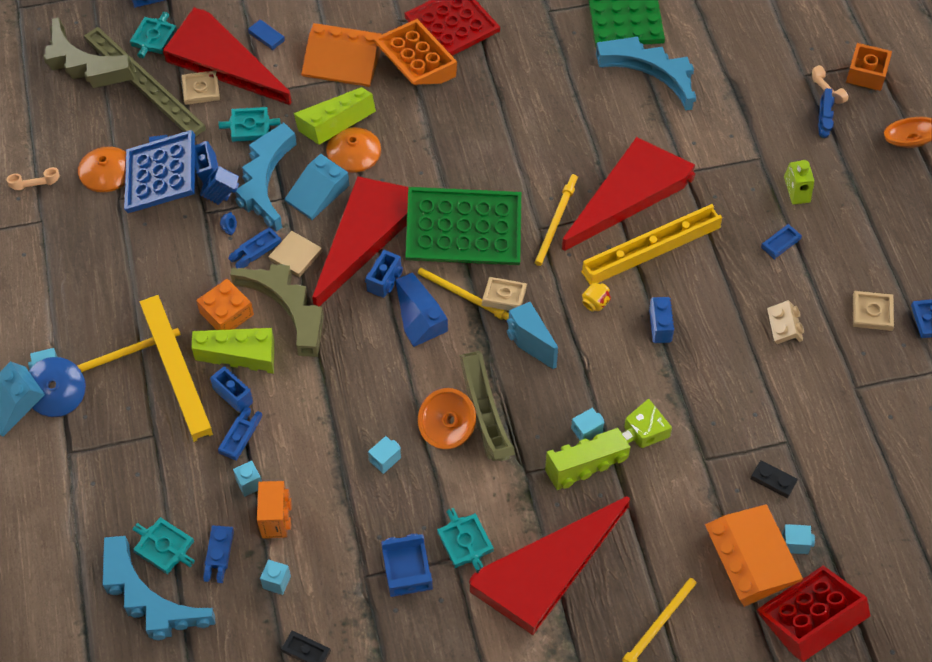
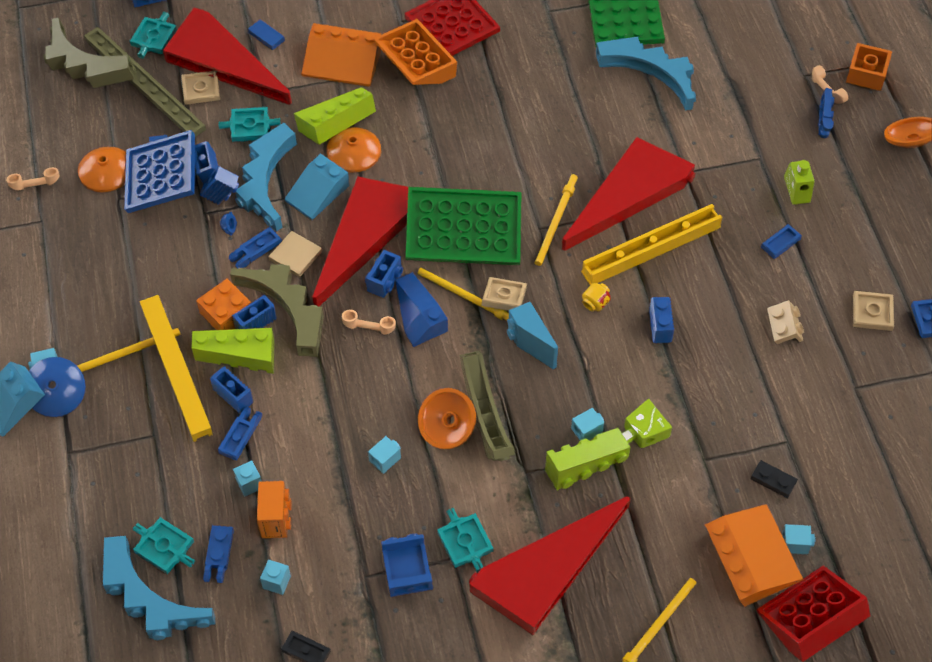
none -> blue brick [232,295,277,329]
none -> light nougat bar [342,310,396,335]

